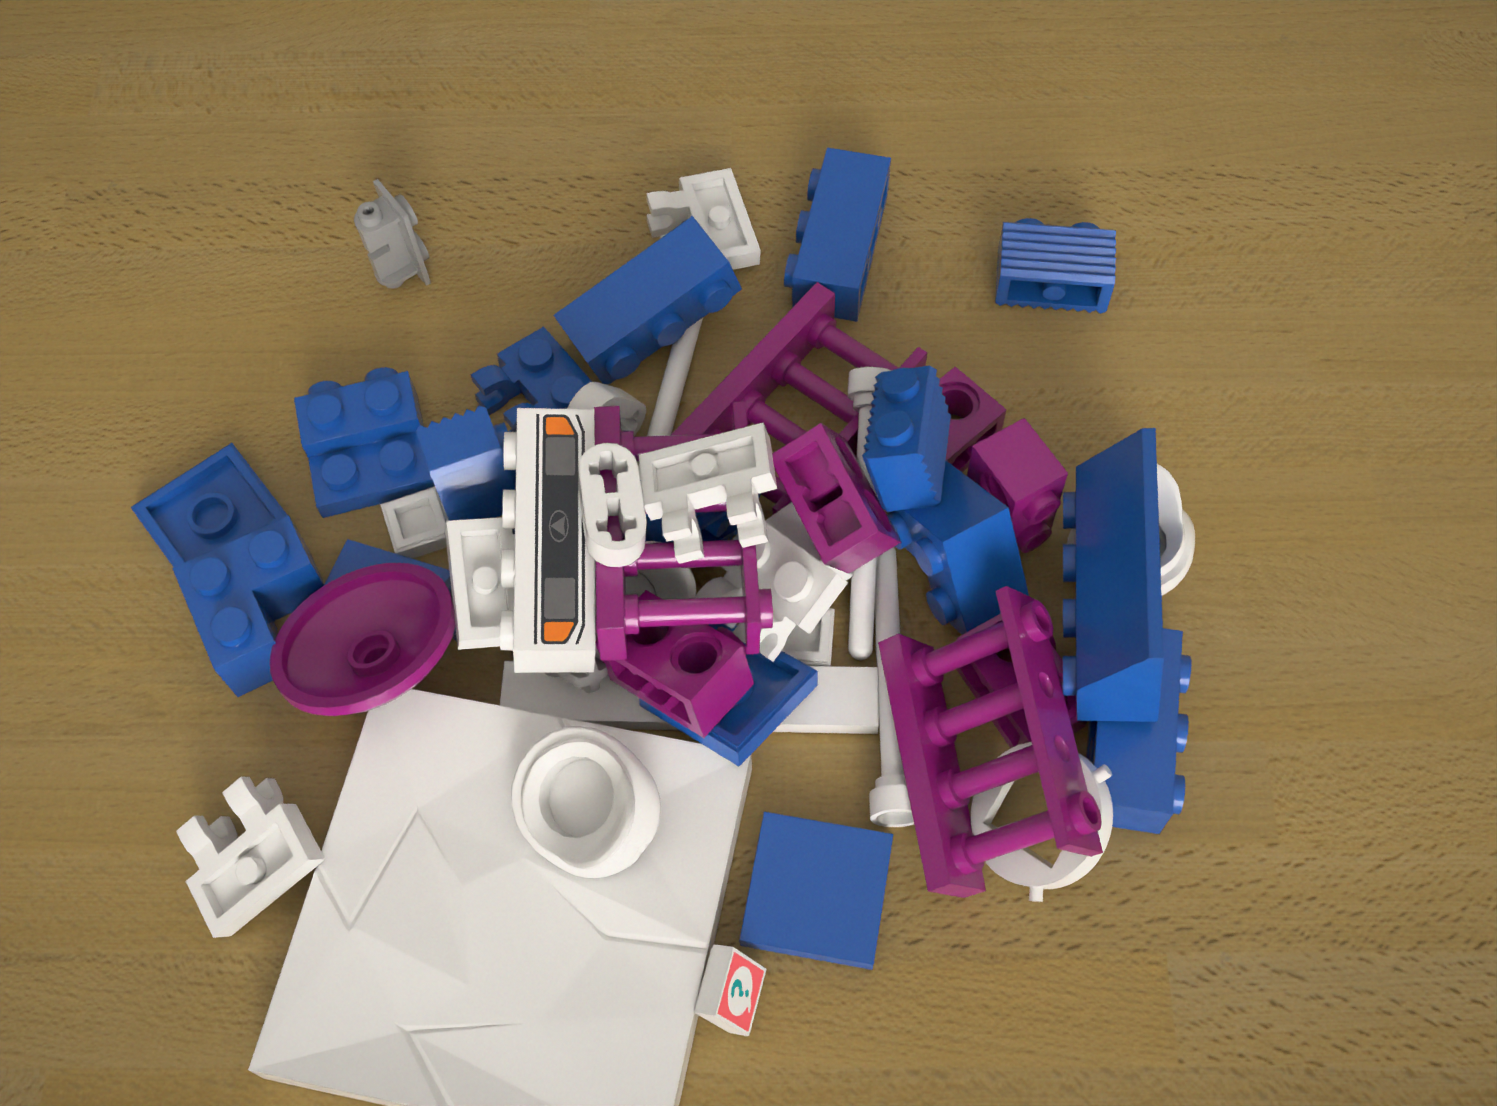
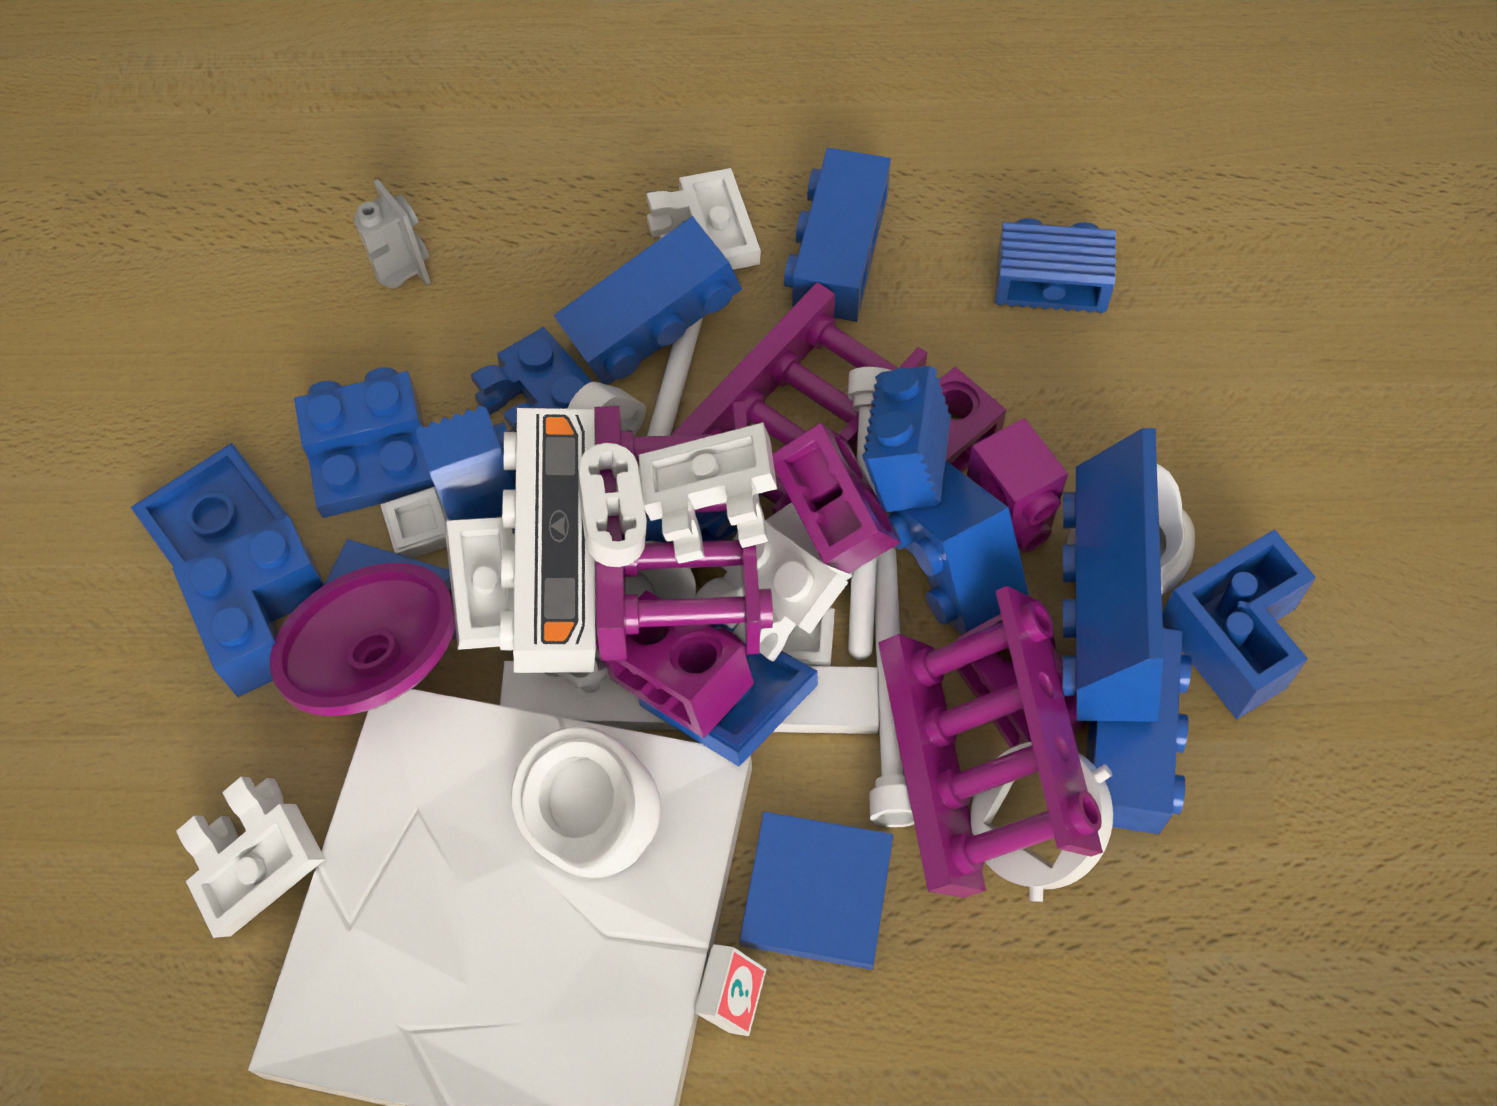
none -> blue brick [1162,529,1316,719]

